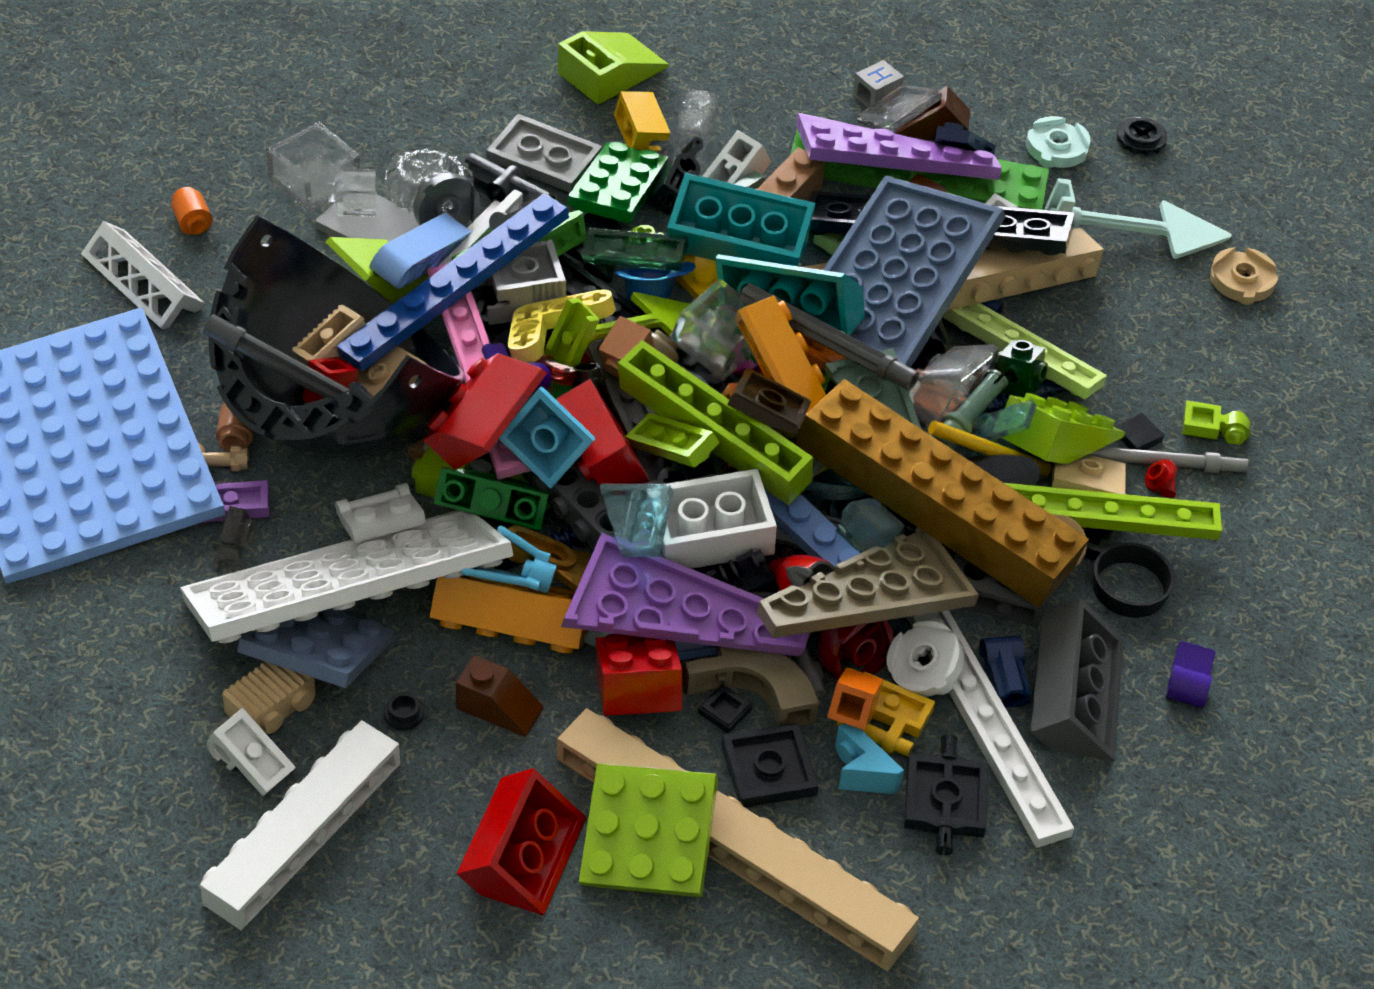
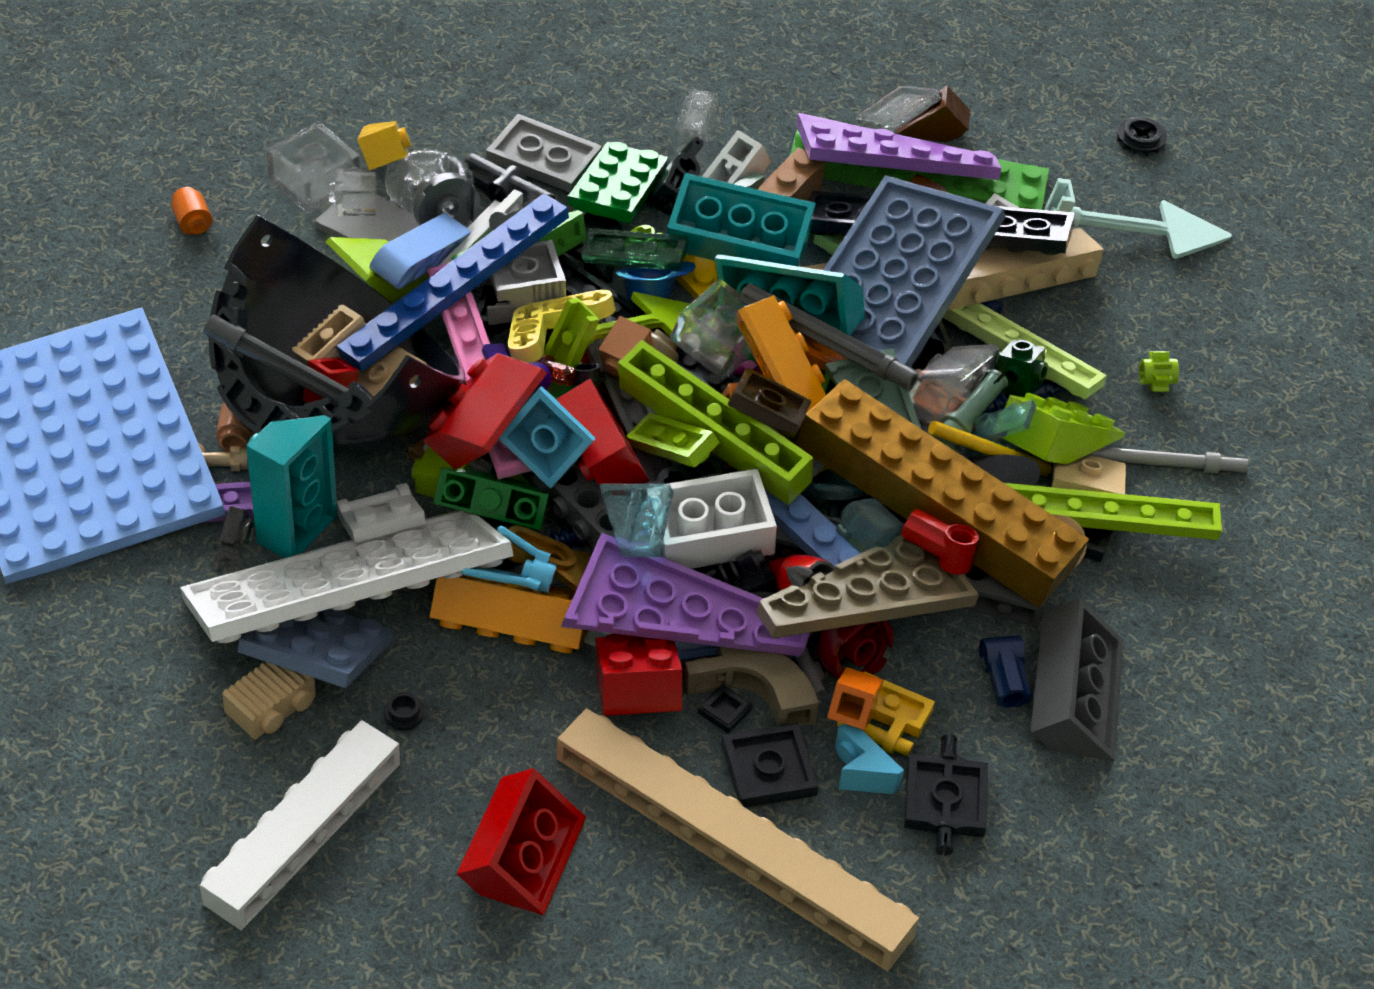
white fence [81,221,205,329] -> none
white plate [207,708,296,796] -> none
reddish brown slope [456,655,543,737] -> none
lime slope [558,31,669,105] -> none
lime plate [579,764,718,898] -> none
yellow hinge [614,91,670,152] -> none
light grey brick [853,60,904,112] -> none
white plate [887,620,964,697] -> none
white plate [906,610,1074,848] -> none
dark blue wing [934,123,996,155] -> none
light aqua plate [1026,116,1091,168] -> none
black tyre [1093,542,1175,618] -> none
black tile [1115,413,1164,450] -> none
red plate [1145,459,1177,498] -> none
dark purple panel [1165,641,1216,709] -> none
lime plate [1182,400,1251,445] -> none
tan plate [1210,247,1278,305] -> none
none -> teal slope [246,415,338,558]
none -> yellow slope [357,121,412,170]
none -> red piece [901,508,979,575]
none -> lime gear [1139,351,1179,392]

